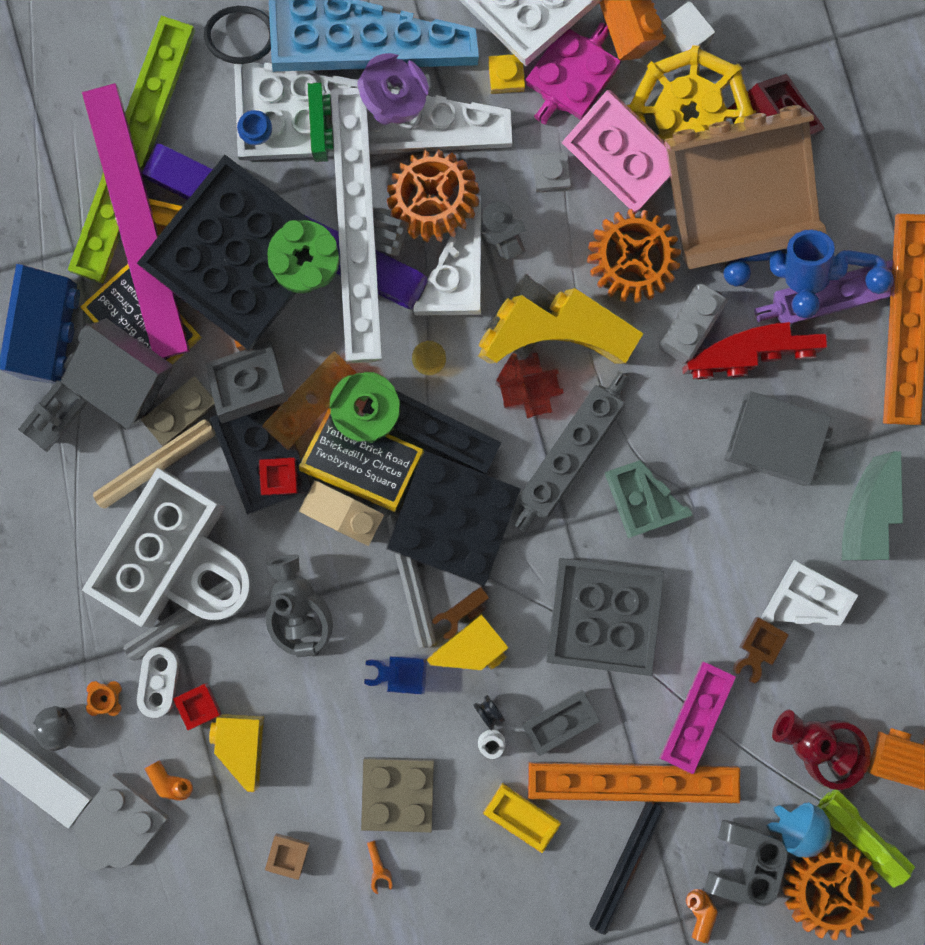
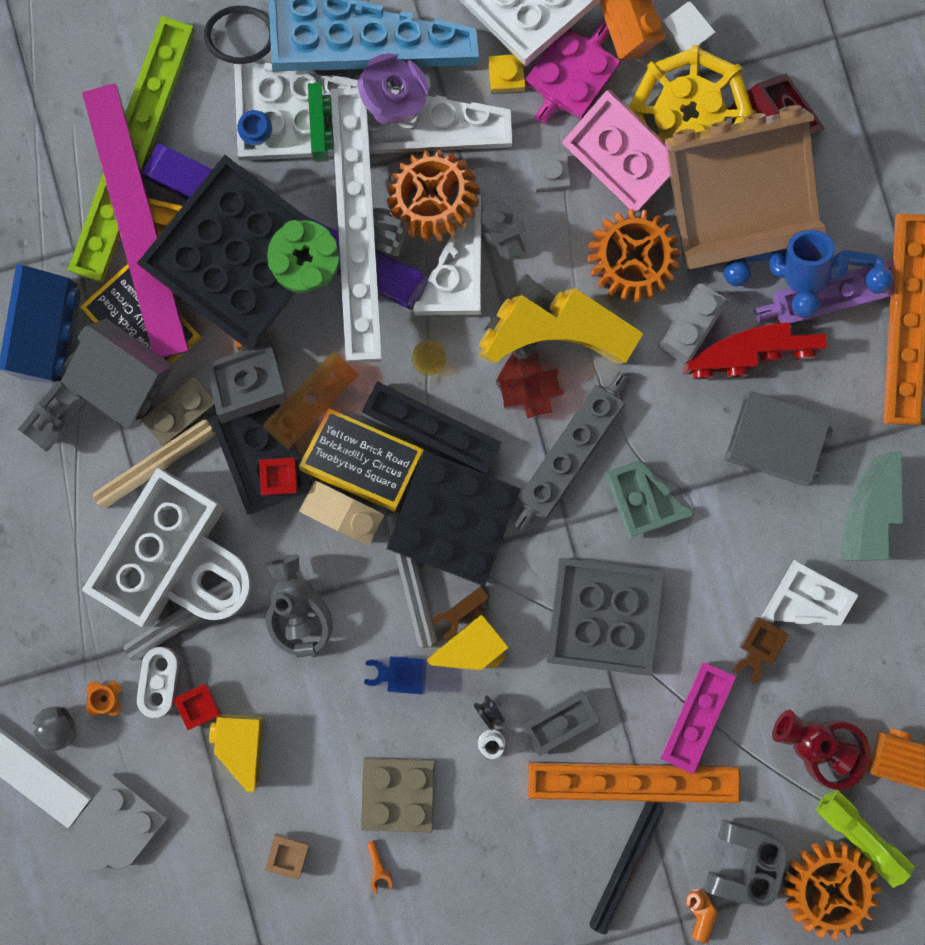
orange arm [144,760,193,801] -> none
bright green plate [330,372,400,443] -> none
yellow tile [483,783,561,853] -> none
dark azure piece [766,802,832,858] -> none

